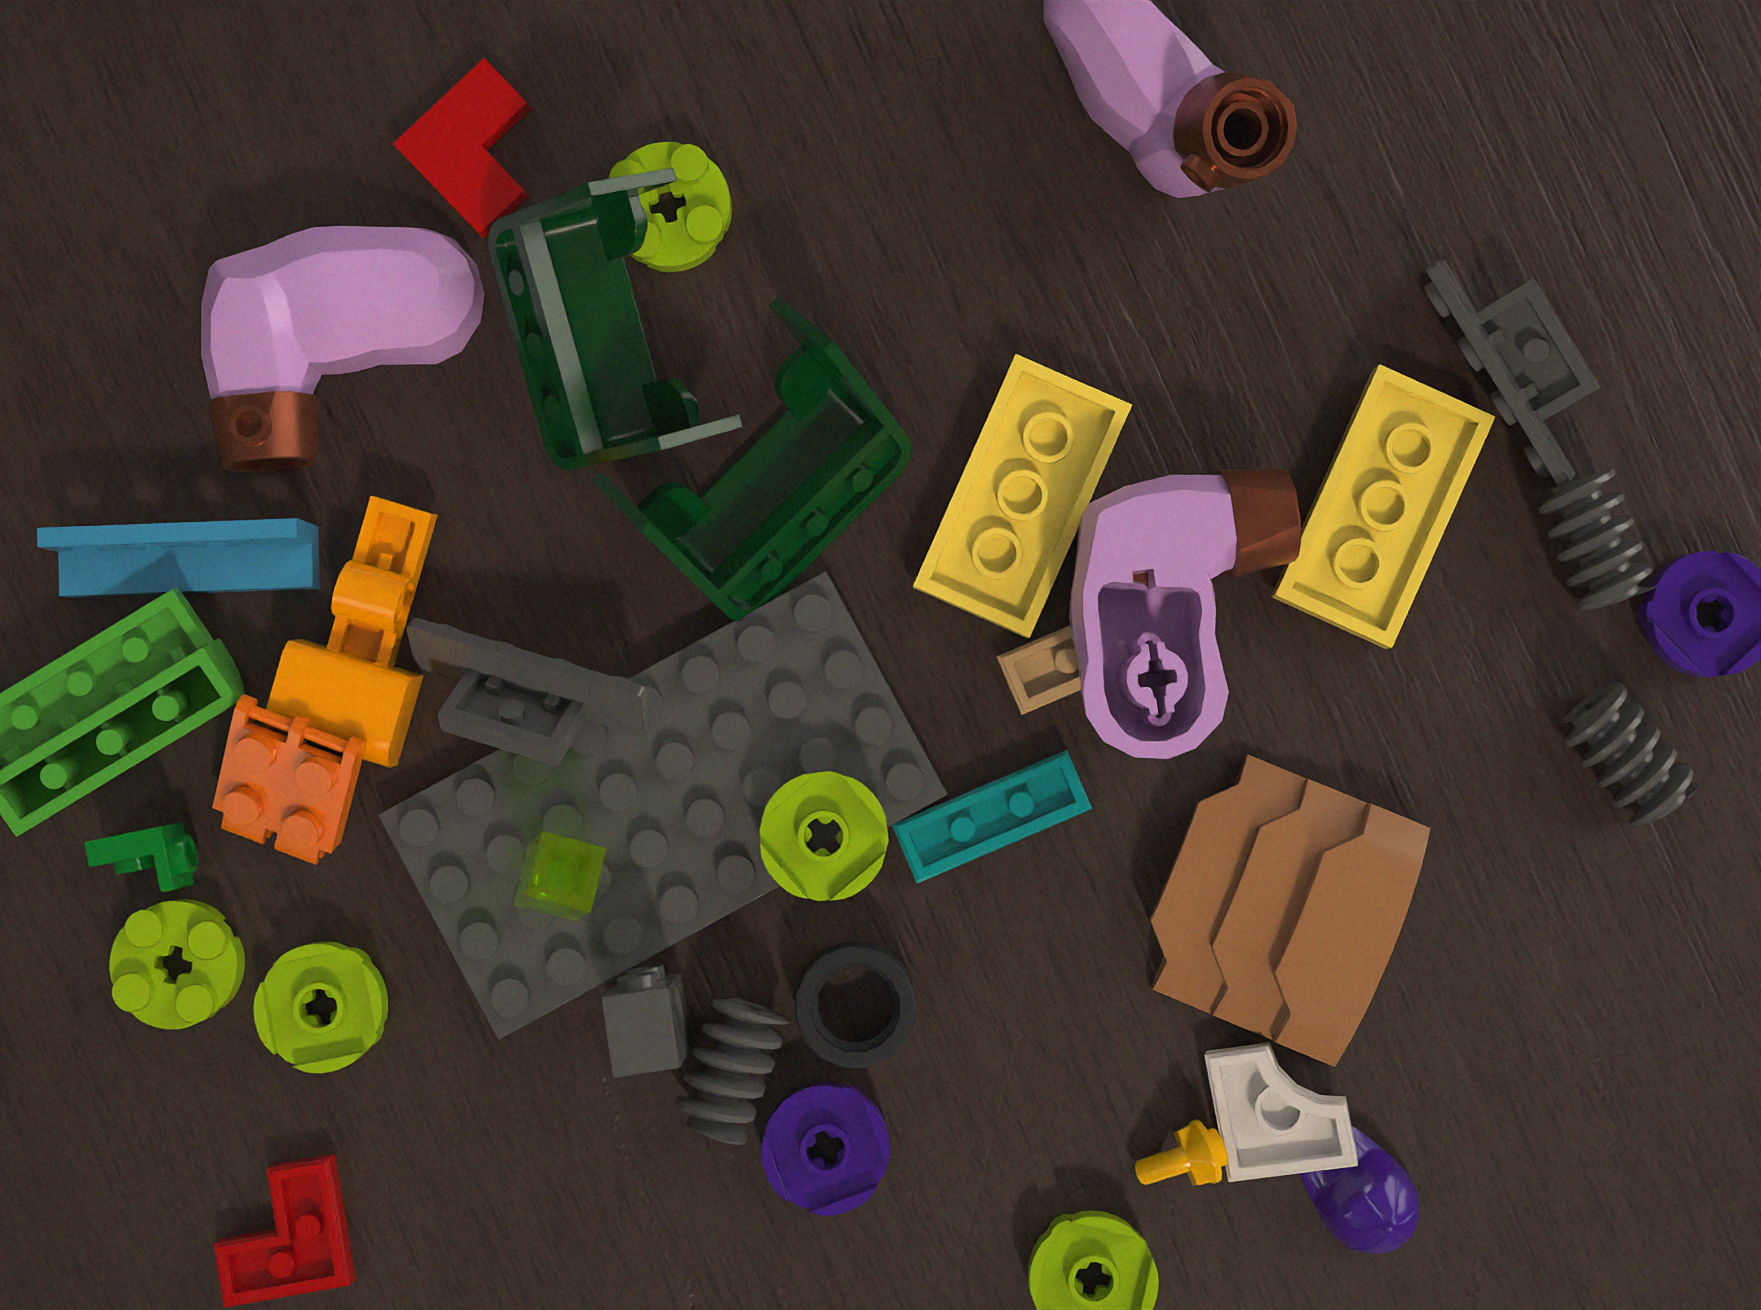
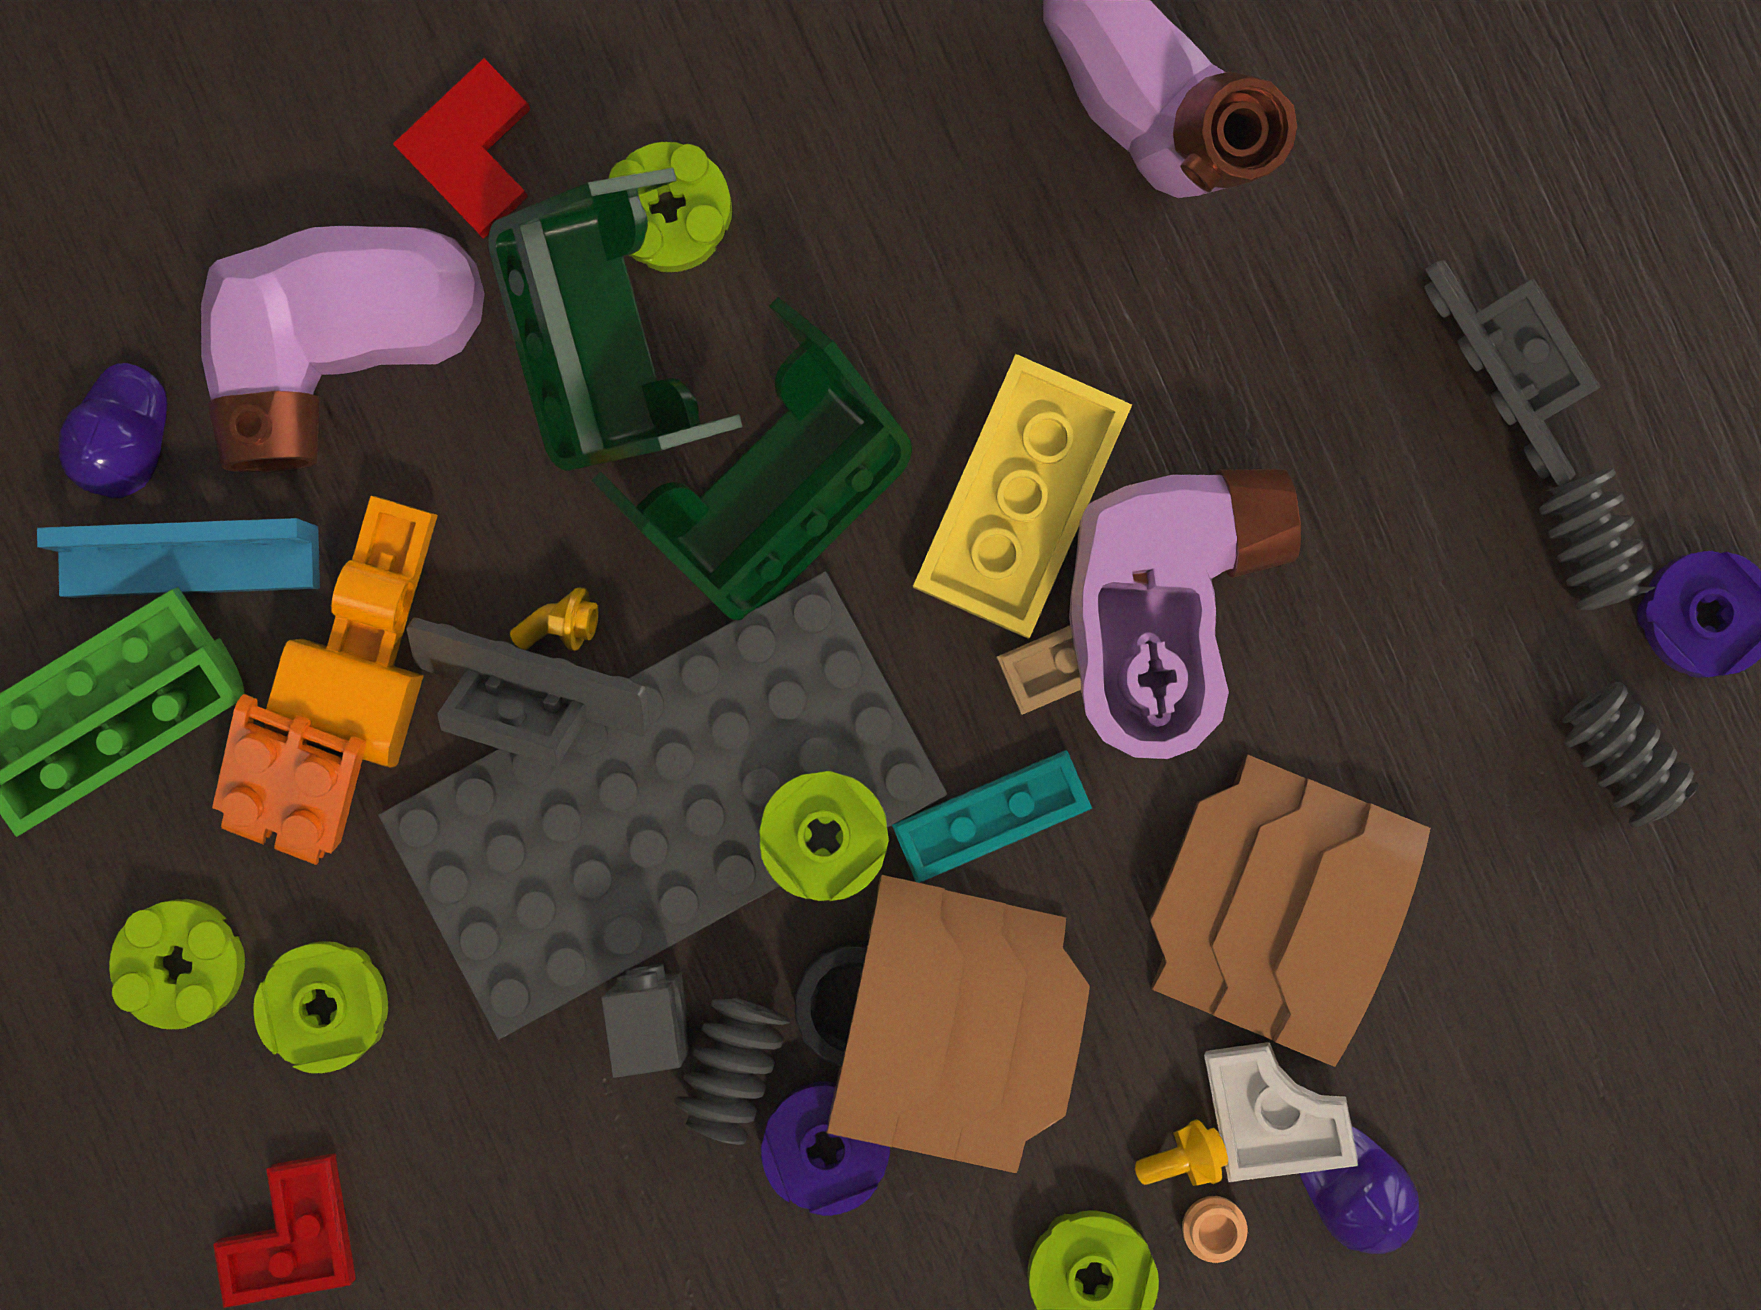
green bracket [84,822,198,892] -> none
clear neon green brick [513,831,607,921] -> none
light yellow plate [1271,364,1495,649] -> none
none -> dark purple piece [58,363,167,499]
none -> yellow plate [510,587,598,651]
none -> medium nougat slope [826,875,1090,1173]
none -> light nougat plate [1182,1196,1248,1263]

